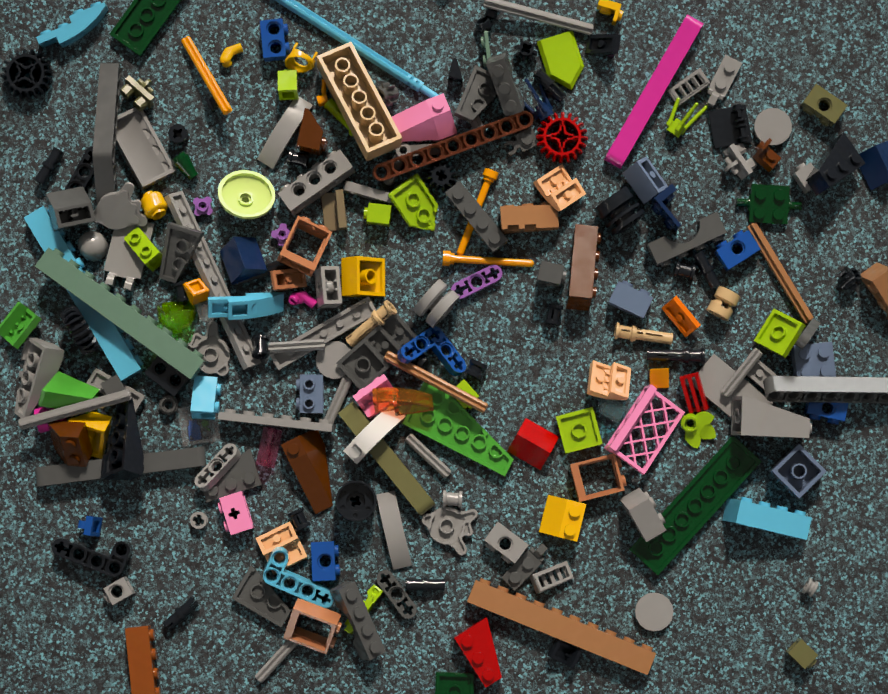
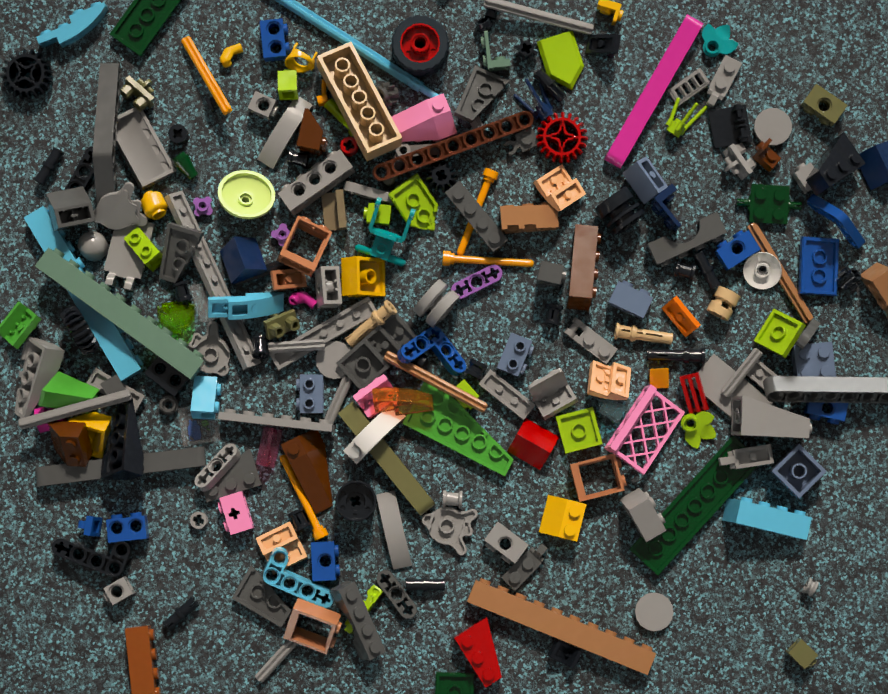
light orange slope [183,278,210,305] -> none
light grey axle [405,434,451,478] -> none
black slope [448,58,463,83] -> none
dark grey arch [486,52,525,117] -> none
light grey slope [529,561,574,594] -> none
none -> blue brick [106,512,149,543]
none -> light grey brick [248,91,279,120]
none -> olive hips [263,309,300,340]
none -> light orange piece [280,455,329,541]
none -> red bush [340,137,358,157]
none -> teal piece [355,197,416,266]
none -> wheel [391,15,449,77]
none -> light grey plate [478,369,535,420]
none -> sand blue brick [497,332,534,378]
none -> light grey bracket [528,368,578,420]
none -> light grey plate [564,317,618,364]
none -> teal plate [702,24,738,57]
none -> light grey hinge [718,444,774,469]
none -> white dish [743,252,782,289]
none -> blue tile [798,236,839,297]
none -> blue beam [806,194,865,249]

